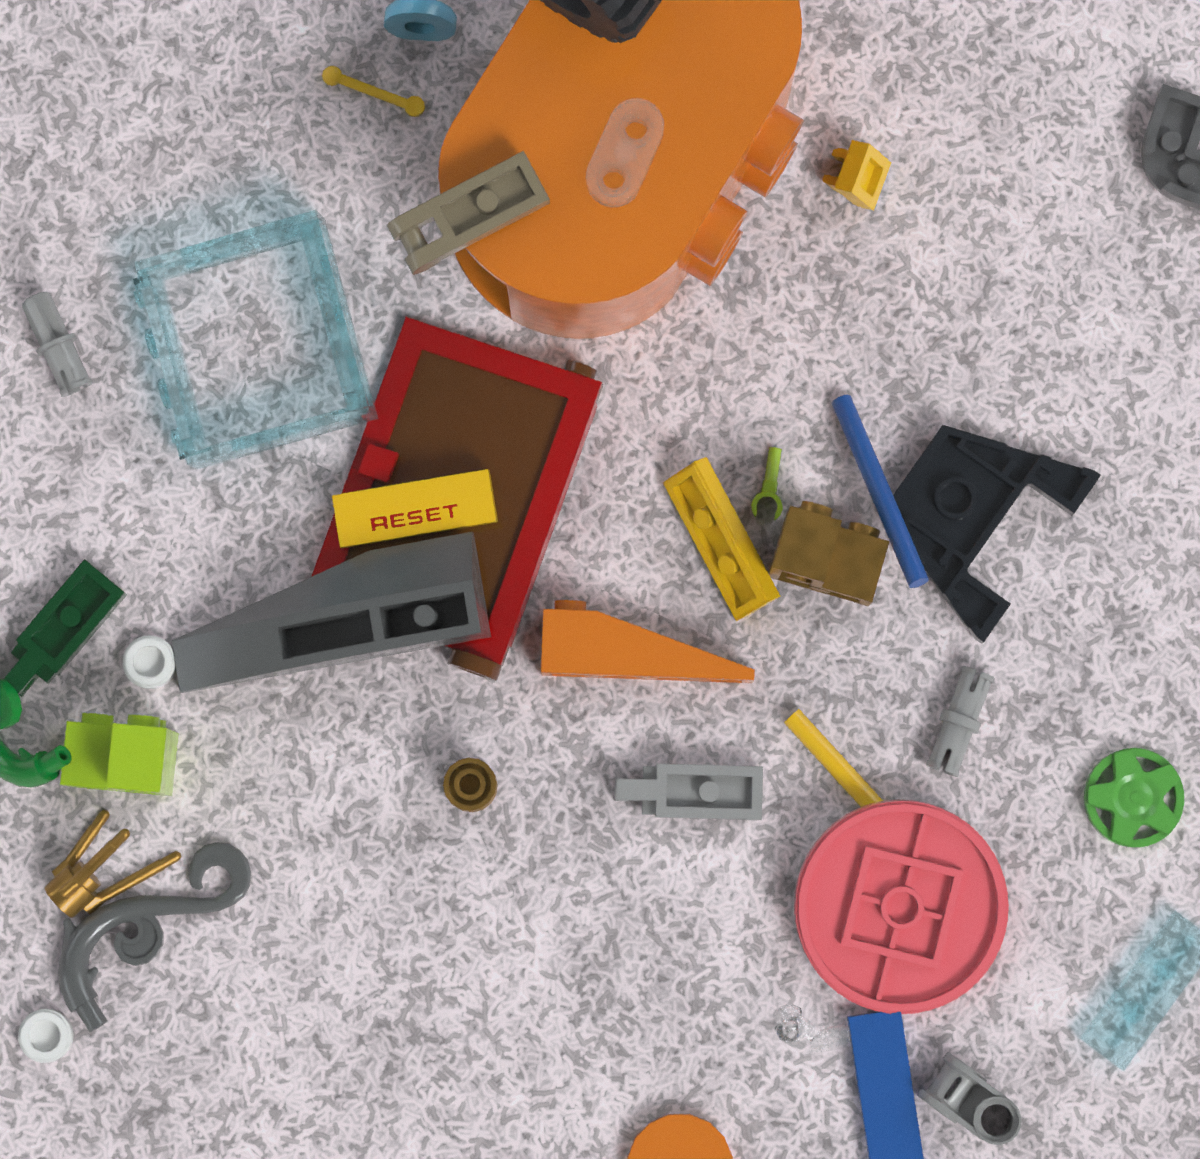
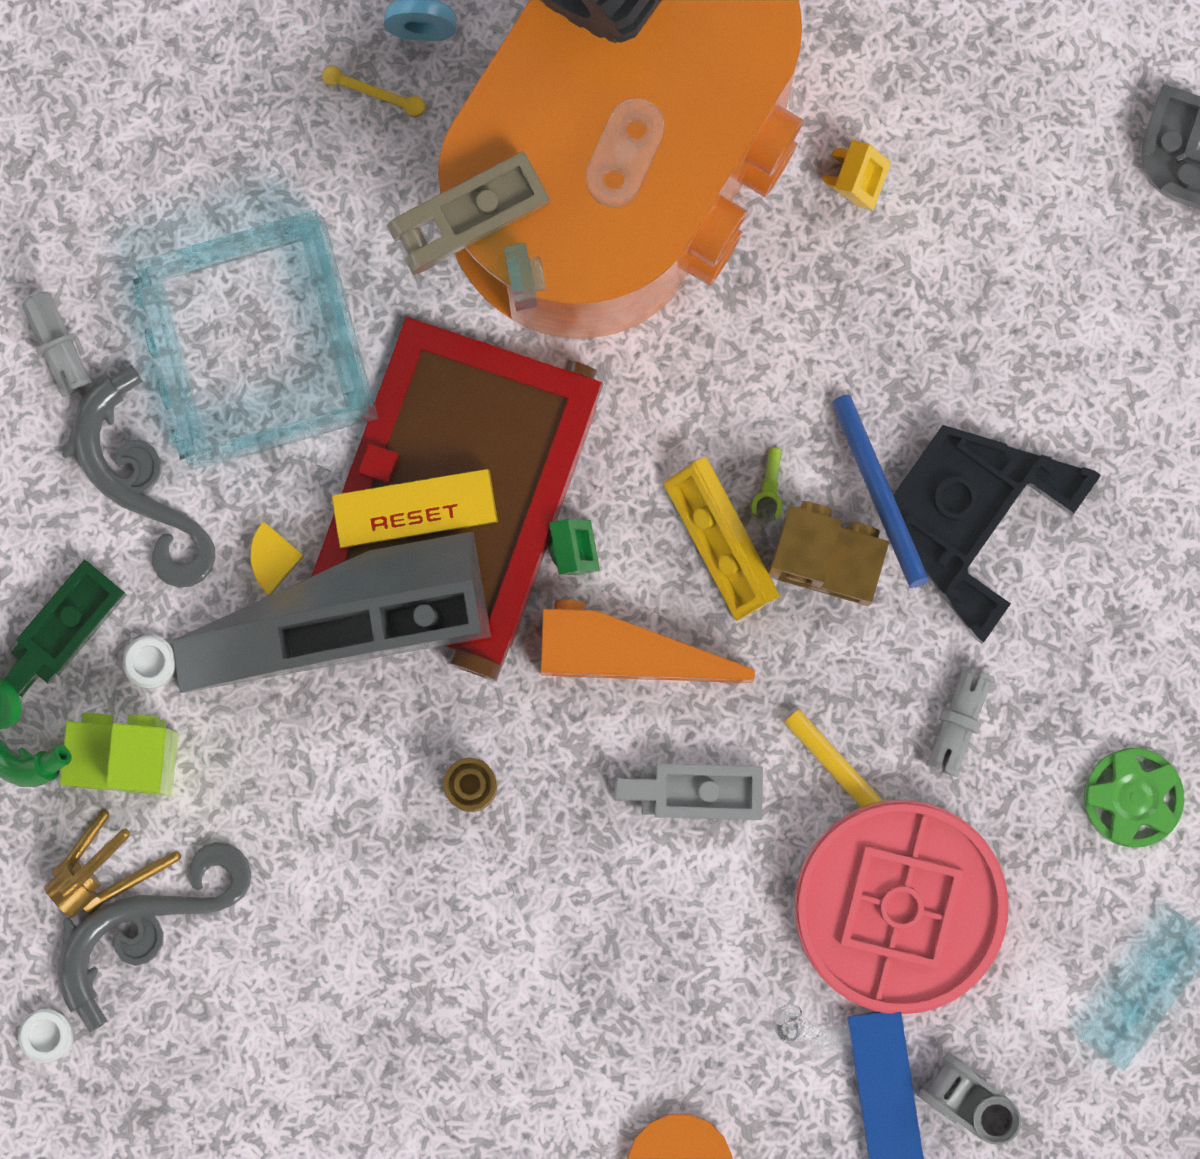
none -> dark grey plant [62,364,216,588]
none -> yellow tile [251,521,304,596]
none -> clear light blue plate [504,243,546,311]
none -> green plate [549,518,600,575]

